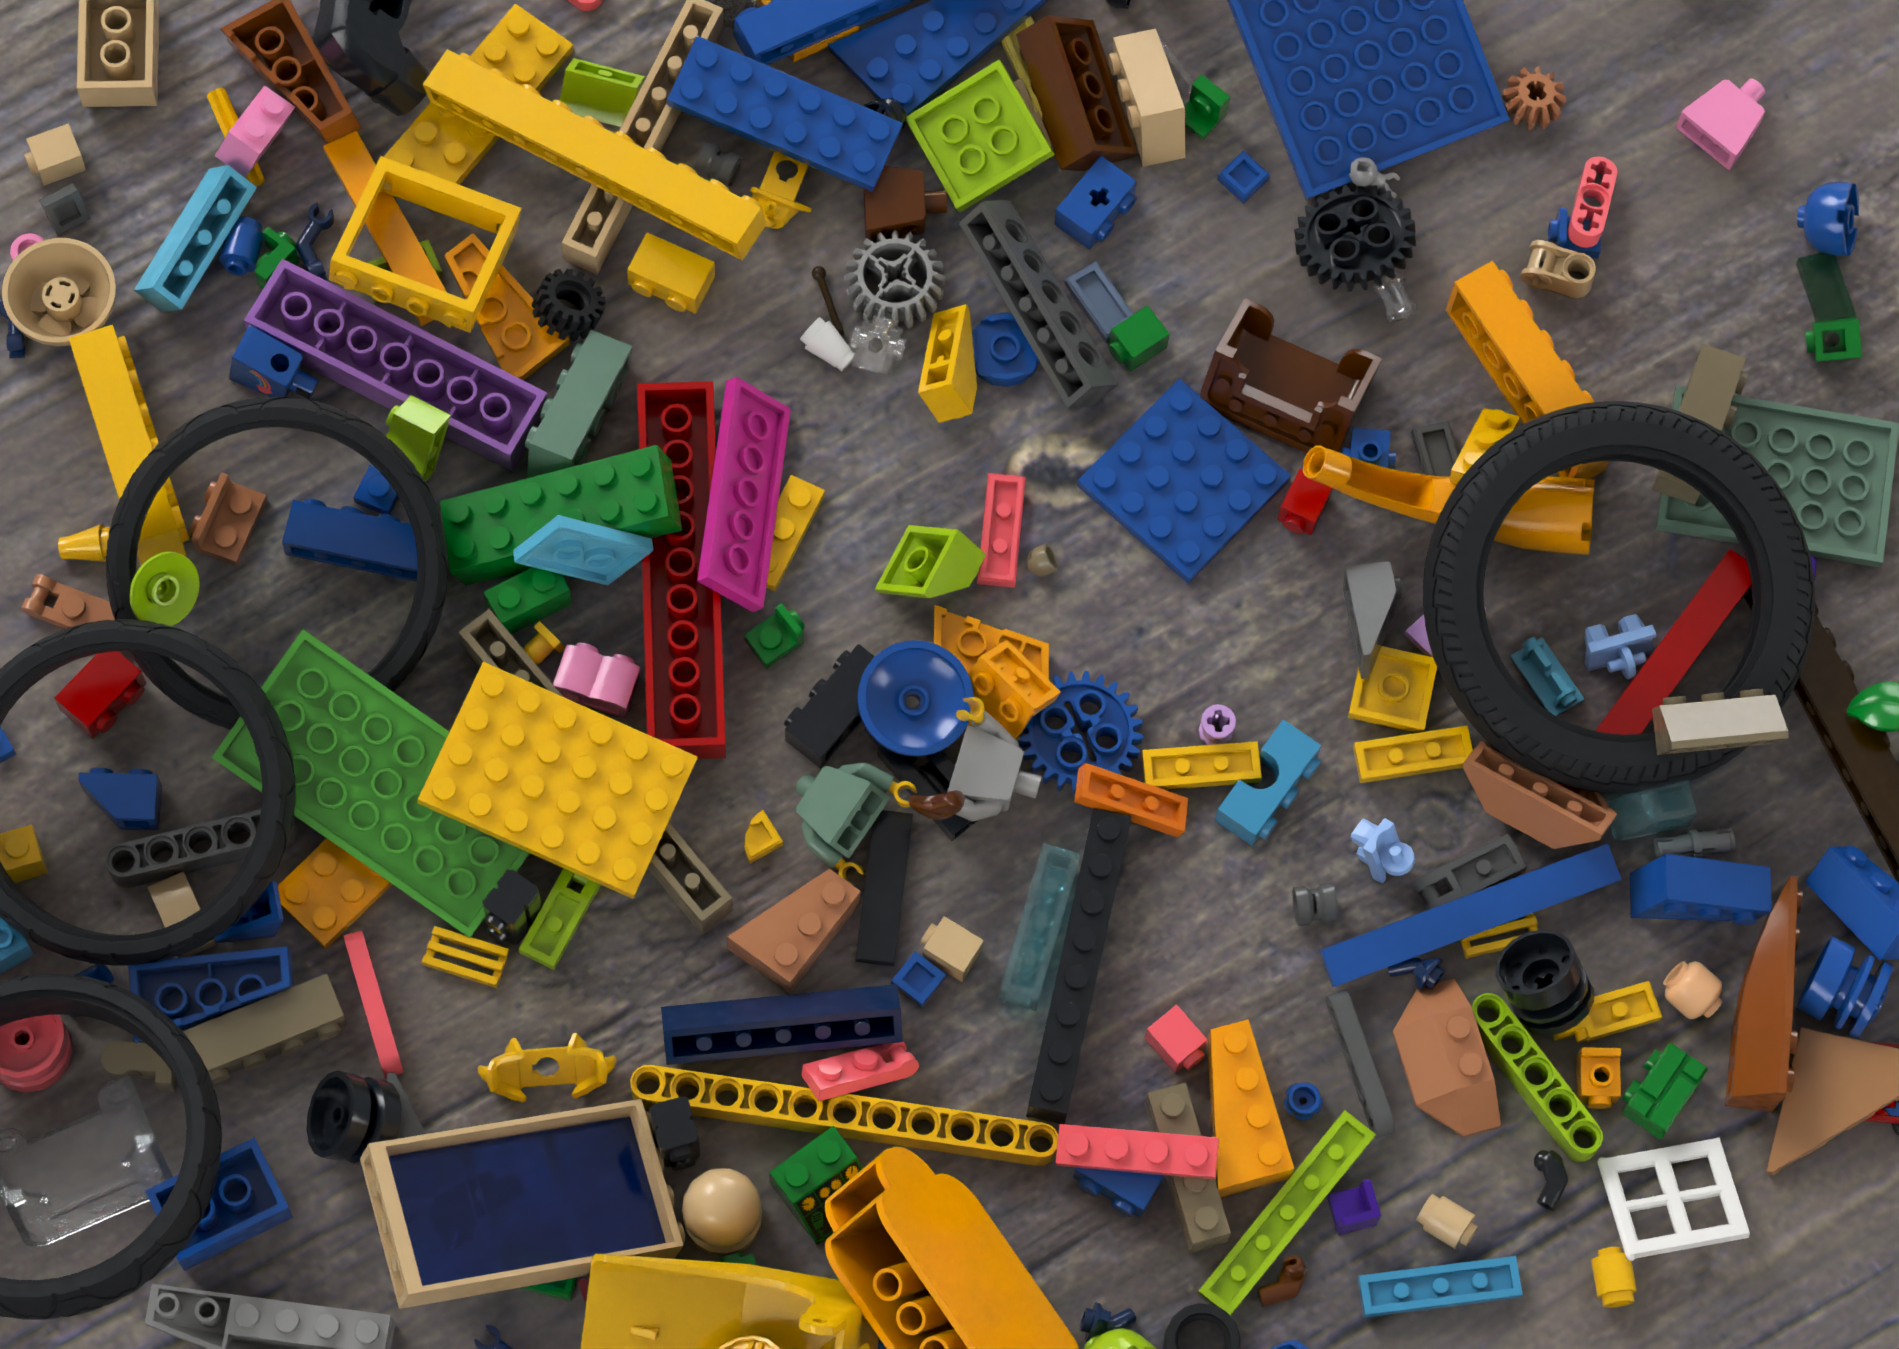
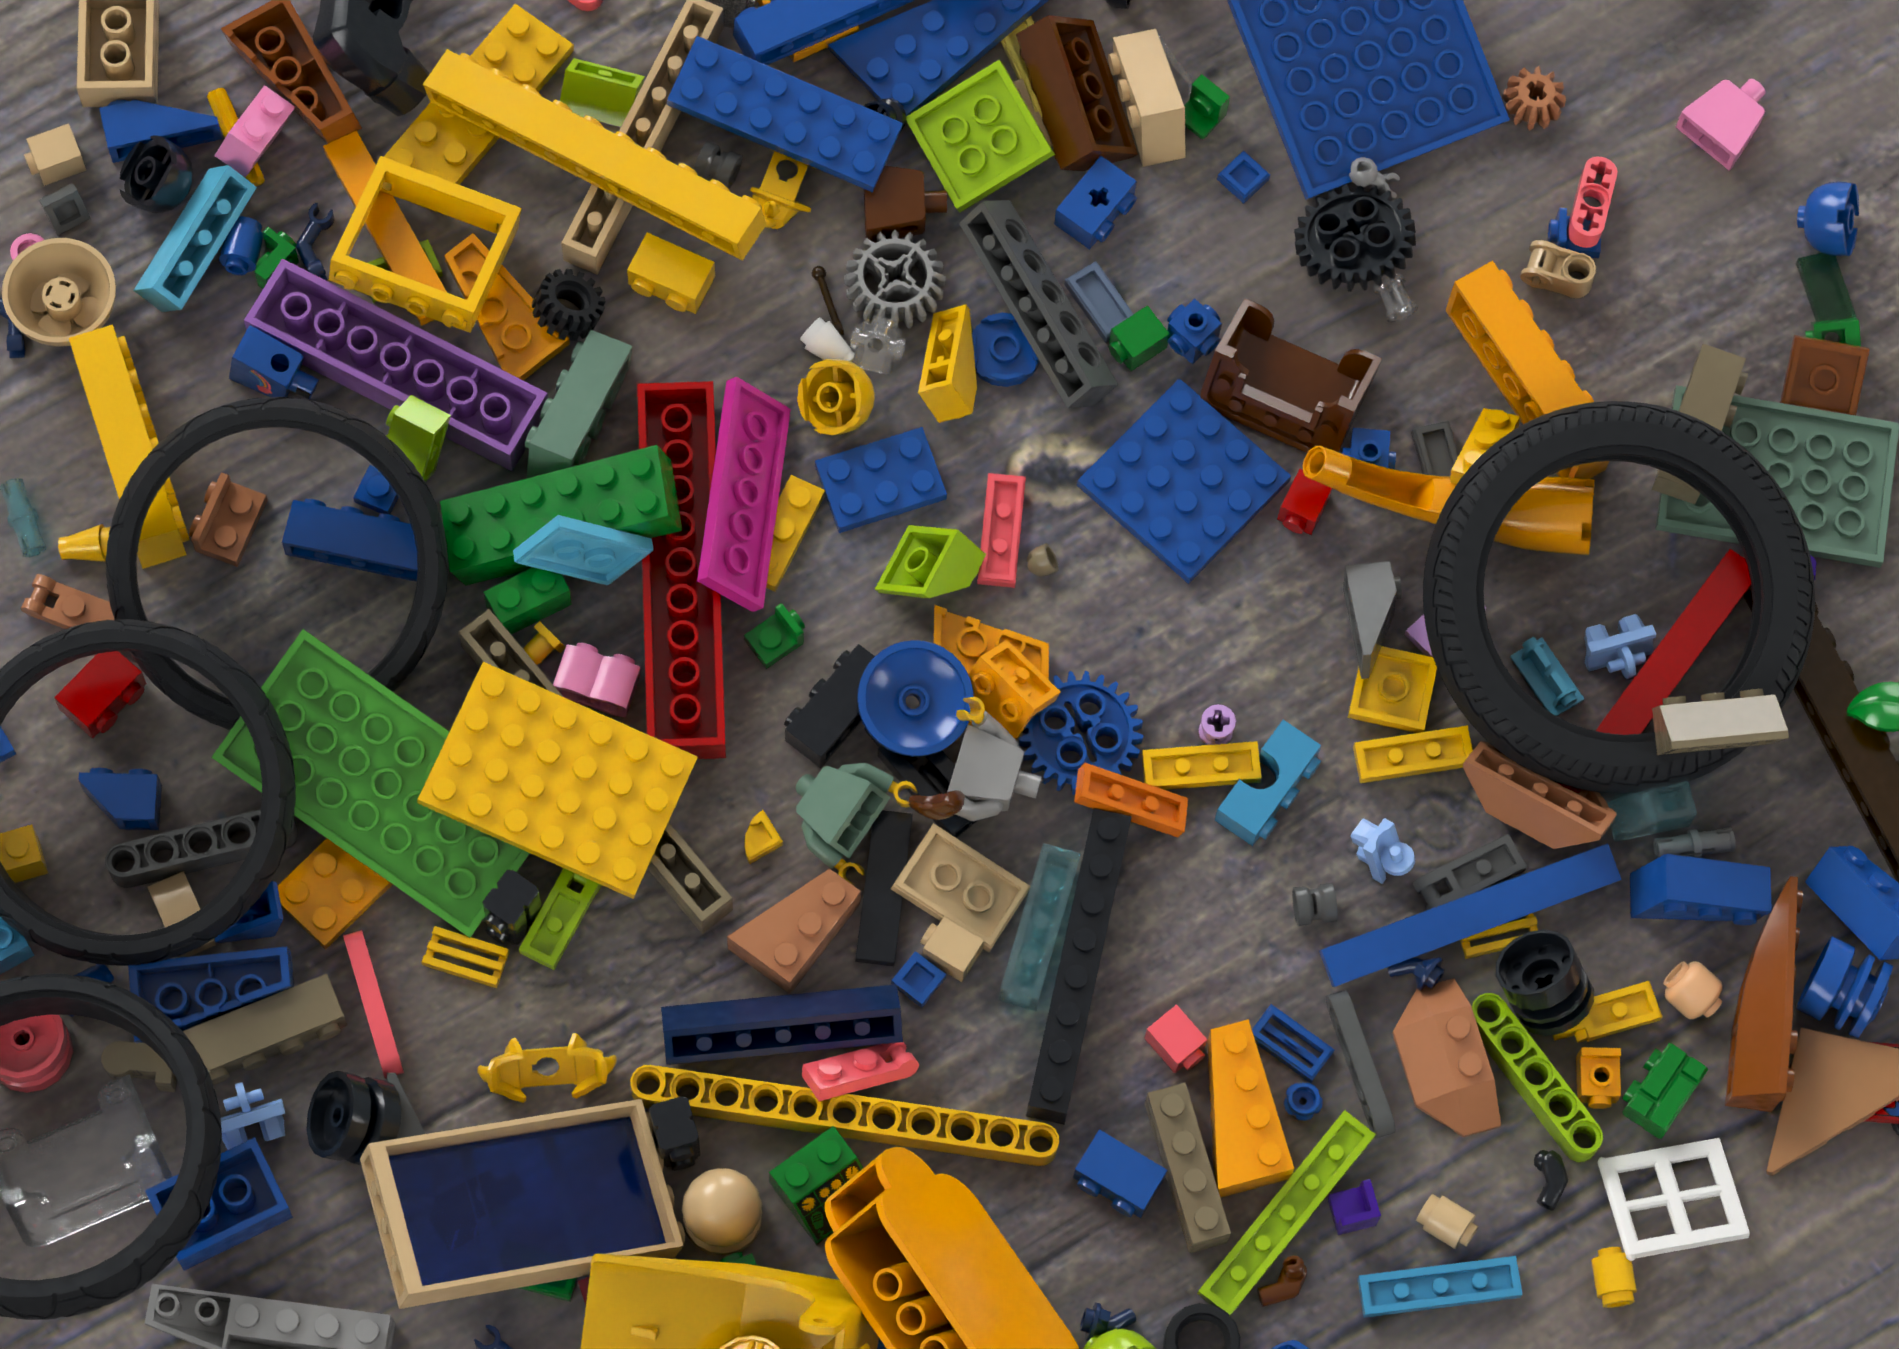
lime dish [130,552,200,626] -> none
coral plate [1056,1124,1219,1180] -> none
none -> clear light blue pin [0,478,46,557]
none -> blue slope [99,100,223,163]
none -> black cylinder [119,135,193,213]
none -> light blue hips [221,1082,285,1150]
none -> yellow cylinder [797,359,875,435]
none -> blue plate [815,427,947,533]
none -> tan tile [891,823,1031,952]
none -> blue brick [1167,298,1222,365]
none -> blue tile [1252,1004,1335,1083]
none -> dark orange tile [1780,335,1870,416]

